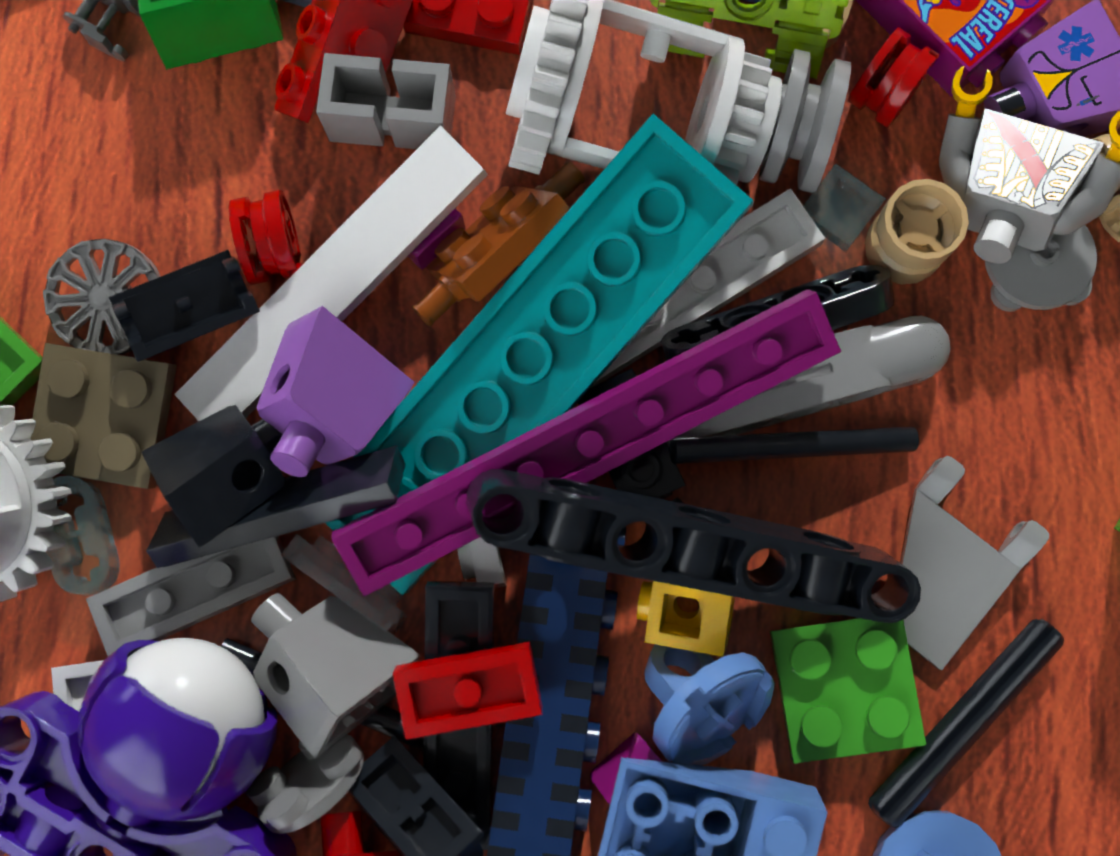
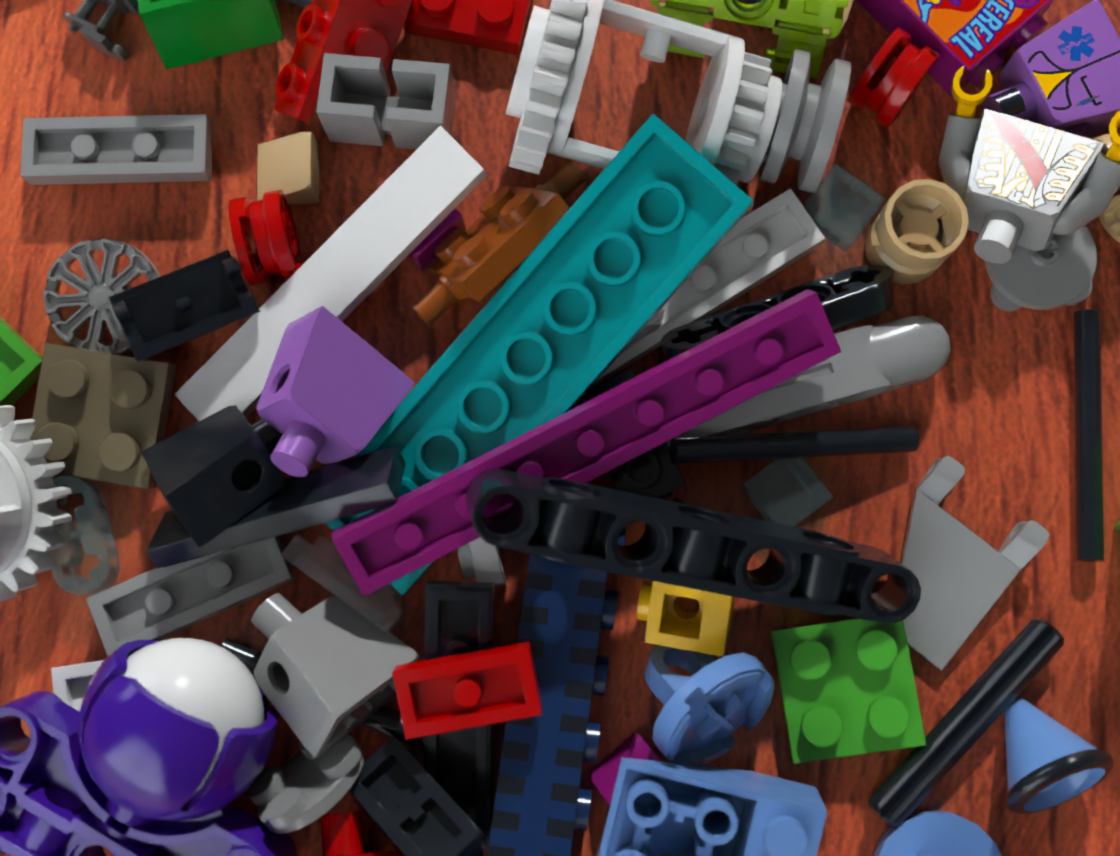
none -> light grey plate [20,114,213,185]
none -> tan slope [257,132,319,205]
none -> clear light blue tile [741,457,833,527]
none -> medium blue hat [1004,697,1114,814]
none -> black piece [1074,310,1104,562]

